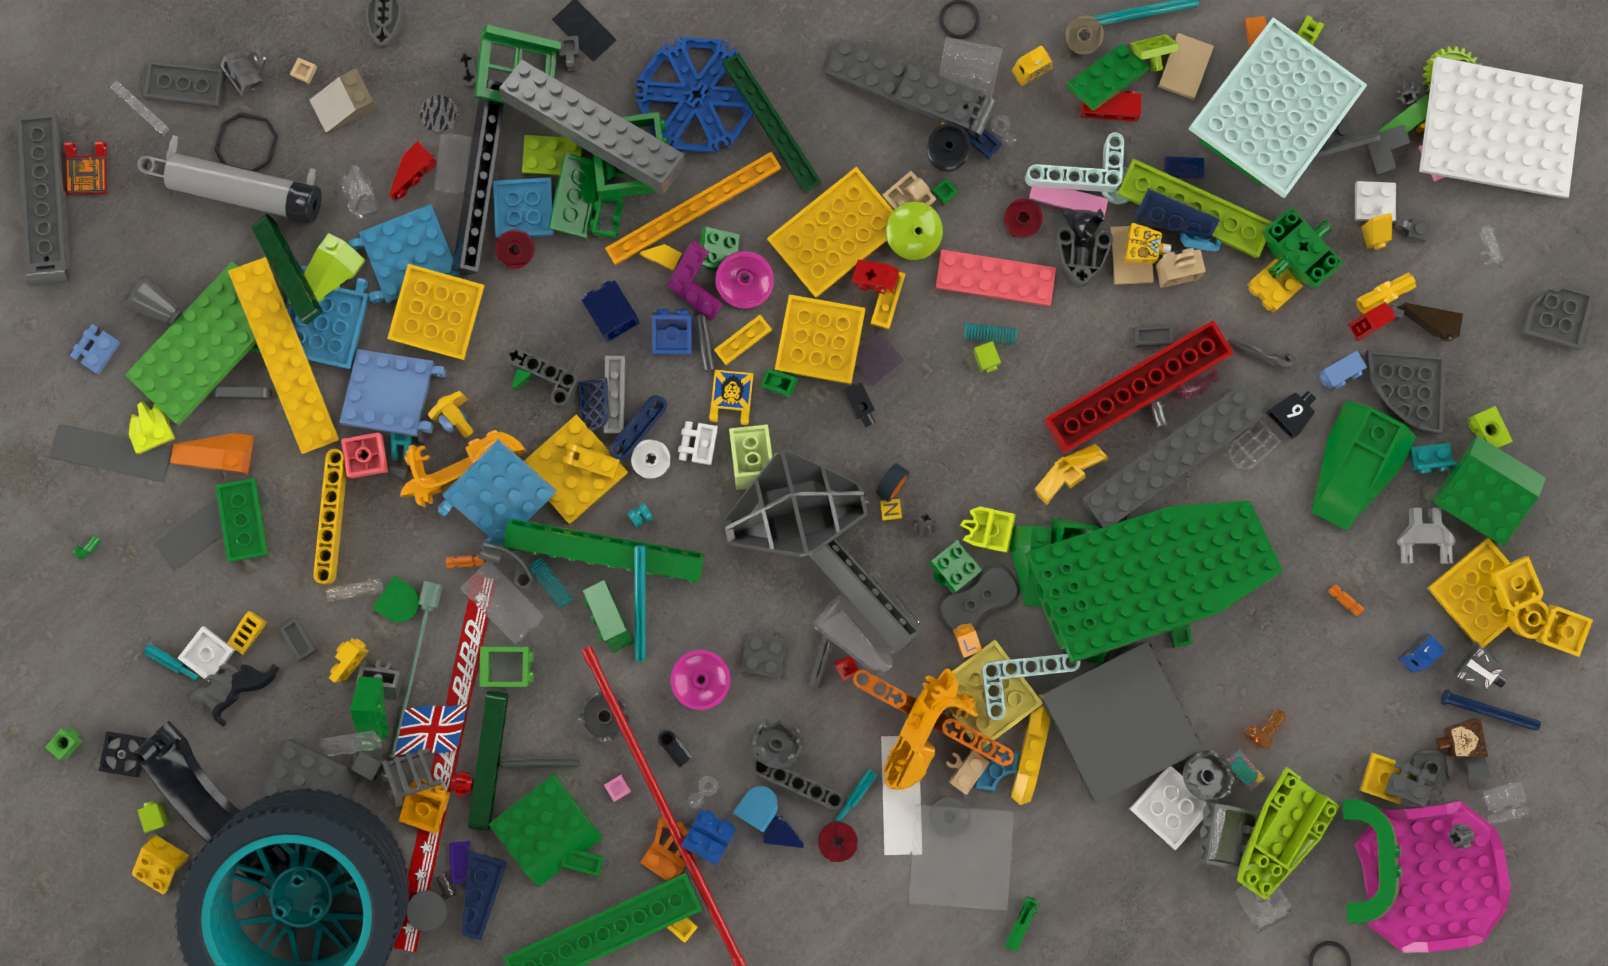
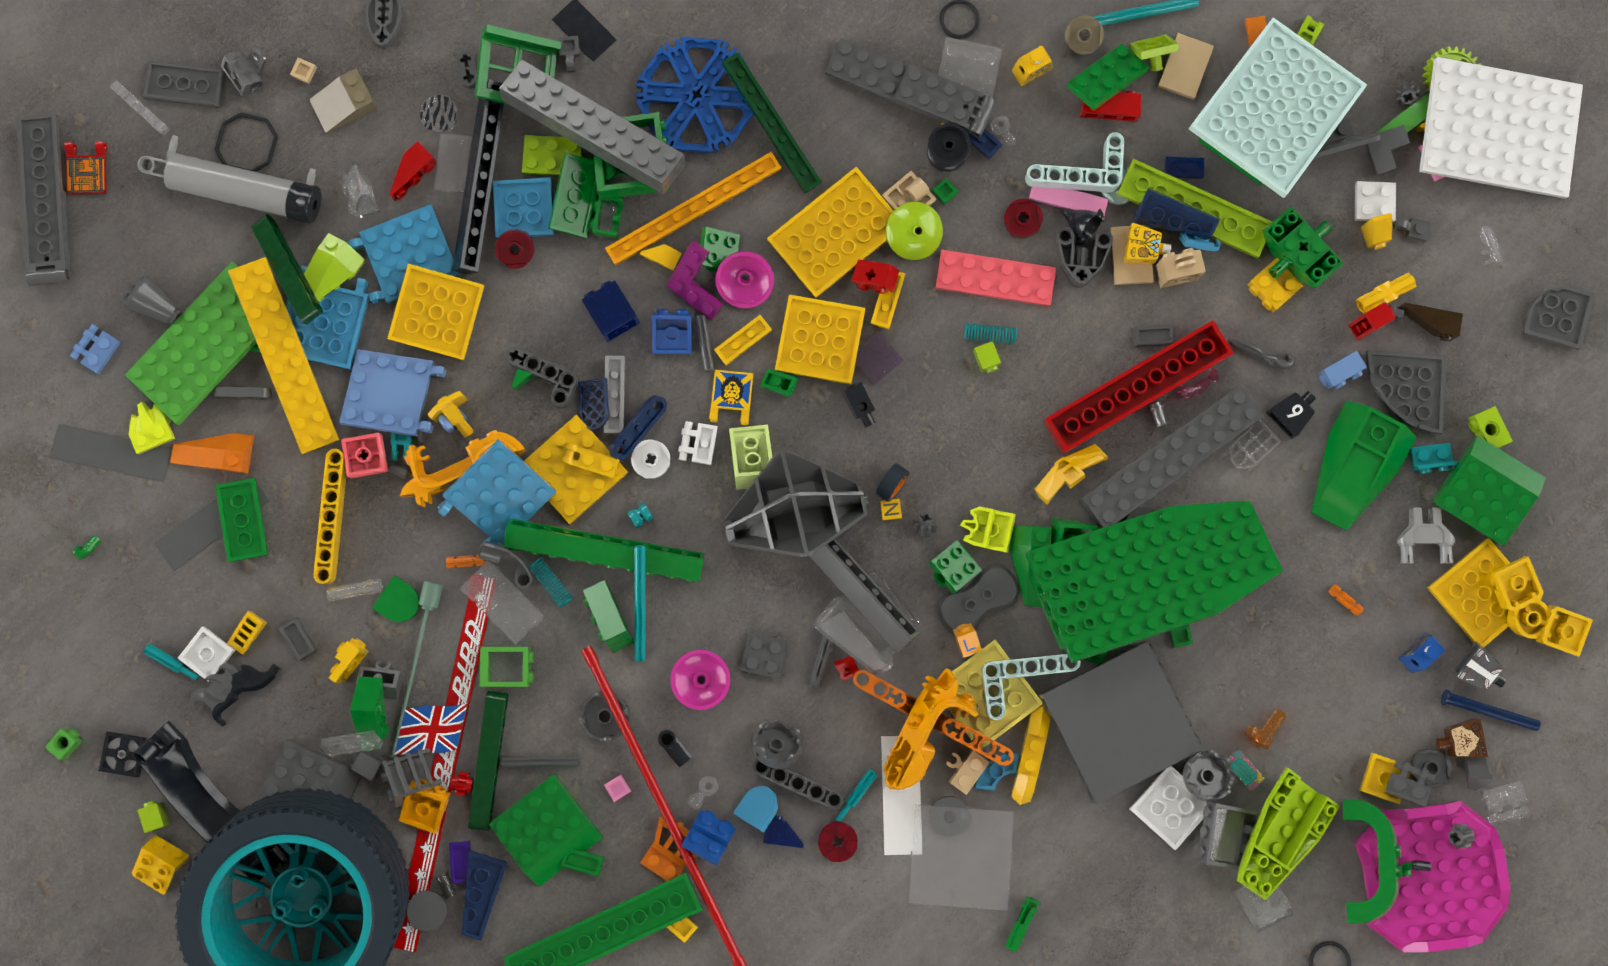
none -> arm [1400,860,1431,877]

